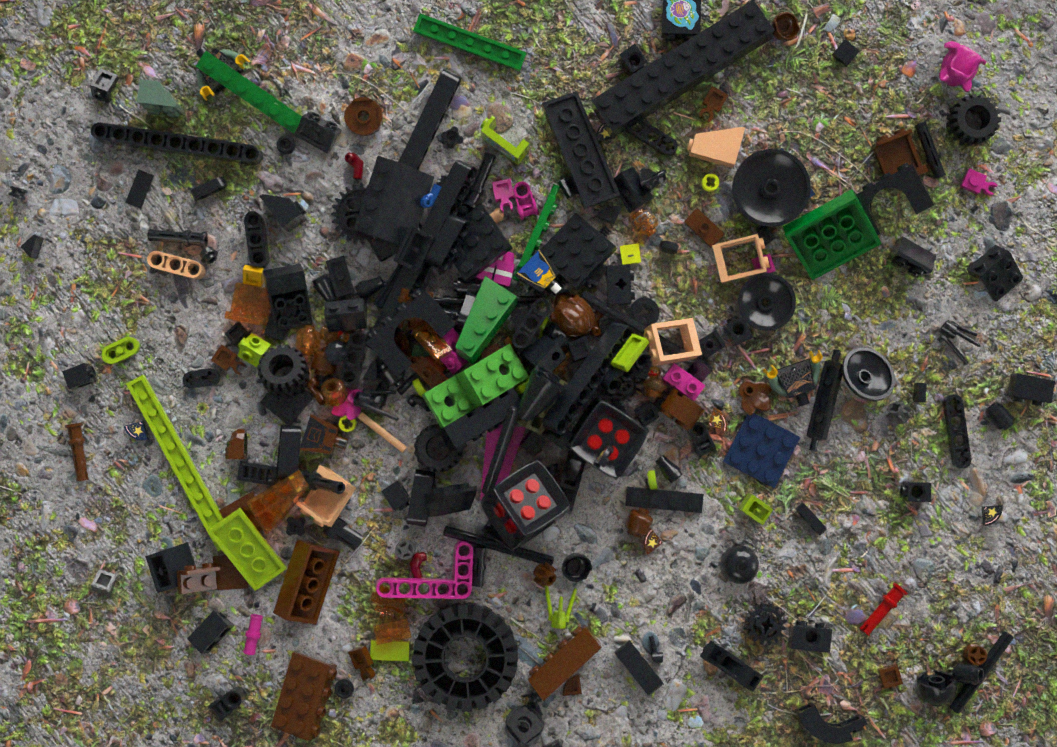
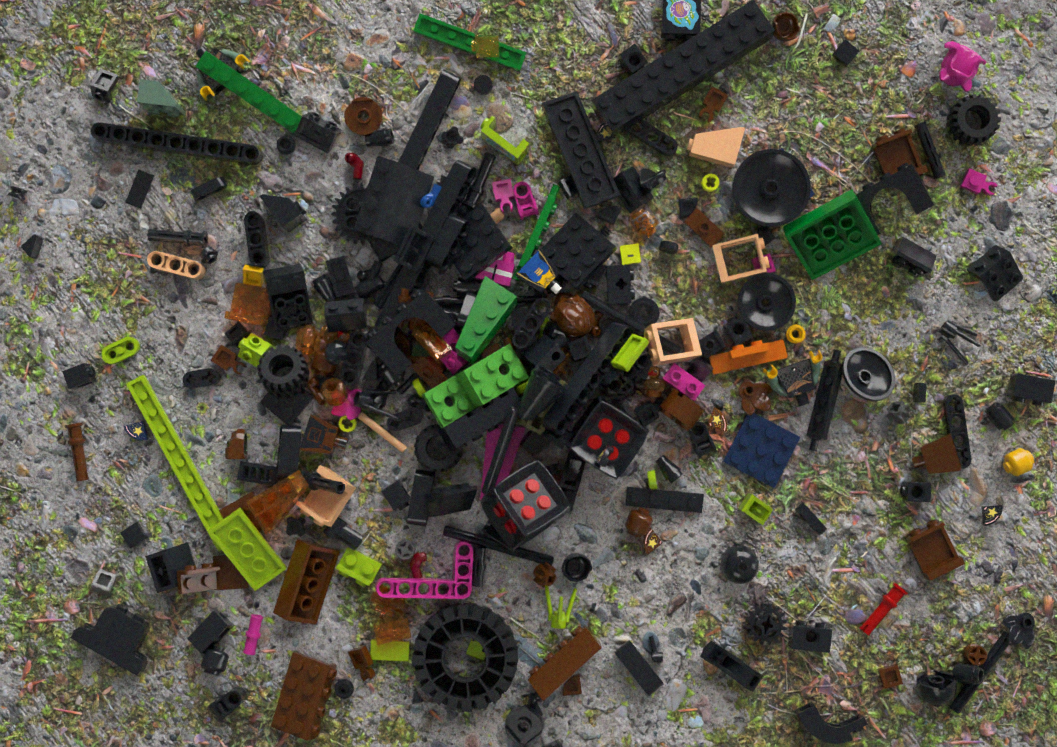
none -> black brick [70,604,150,676]
none -> black tile [120,522,148,549]
none -> black head [201,646,229,676]
none -> lime bracket [336,547,382,587]
none -> black arm [357,260,383,282]
none -> black cone [365,127,394,147]
none -> black beam [387,408,423,431]
none -> lime slope [466,638,486,661]
none -> clear yellow bracket [471,34,499,58]
none -> black tile [474,75,493,95]
none -> black tile [678,198,698,219]
none -> orange bracket [709,340,788,374]
none -> yellow plate [786,324,806,344]
none -> reddish brown panel [904,519,965,581]
none -> reddish brown torso [912,434,962,474]
none -> black plate [1002,612,1035,649]
none -> yellow head [1003,448,1034,476]

